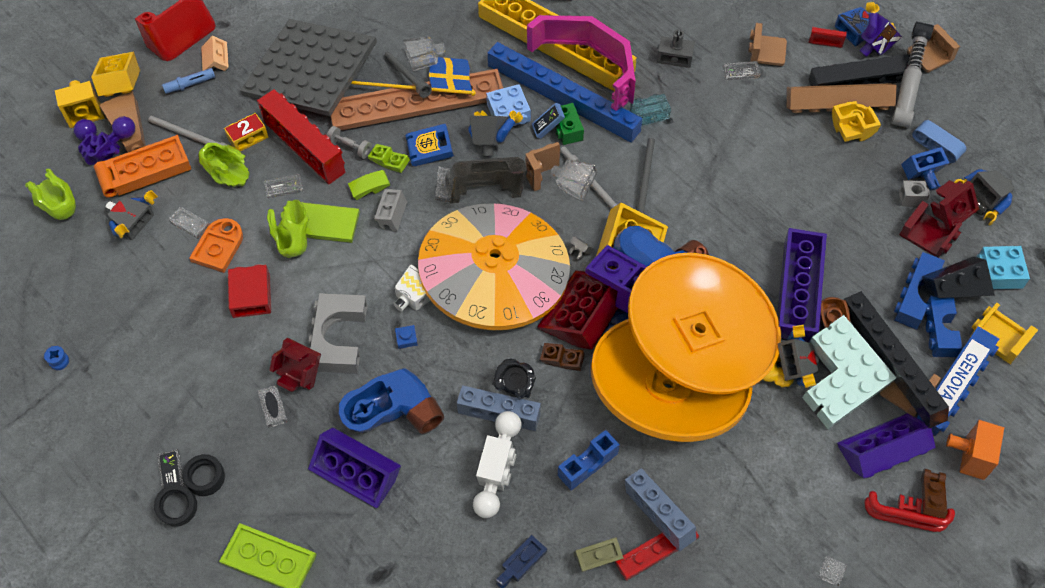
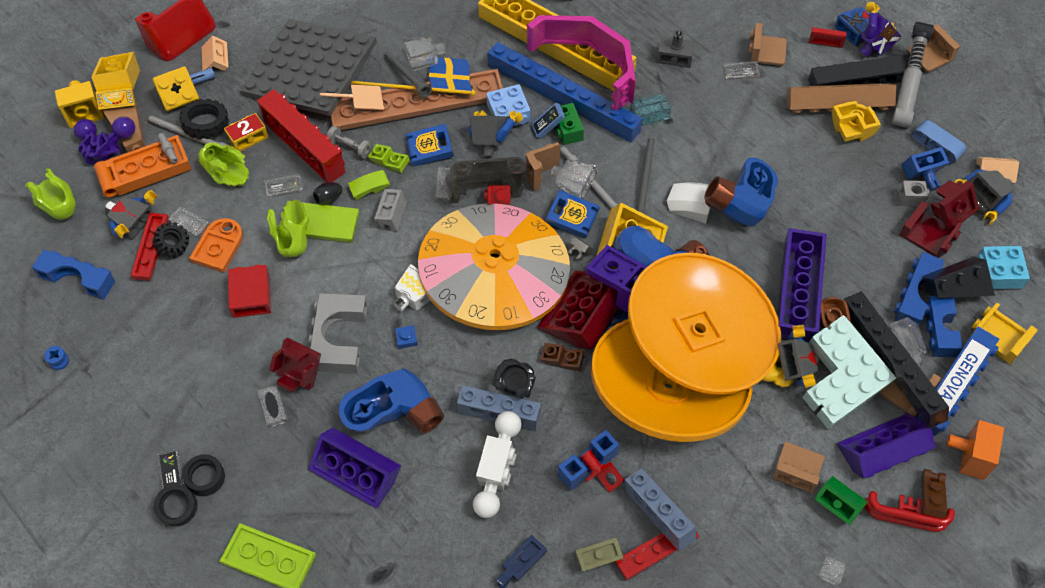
none -> blue arch [32,250,115,300]
none -> yellow tile [95,87,136,110]
none -> red plate [130,213,169,281]
none -> black tyre [152,222,189,258]
none -> yellow brick [153,66,199,112]
none -> light grey bar [158,133,178,164]
none -> black tyre [179,99,229,139]
none -> black animal [313,182,343,206]
none -> light nougat piece [320,85,384,110]
none -> red bracket [484,185,510,205]
none -> blue container [545,190,600,239]
none -> red bracket [580,450,624,492]
none -> white slope [667,182,711,224]
none -> blue piece [704,158,778,227]
none -> medium nougat bracket [772,442,825,493]
none -> green brick [814,476,868,525]
none -> clear torso [889,317,927,366]
none -> light nougat panel [976,157,1019,183]

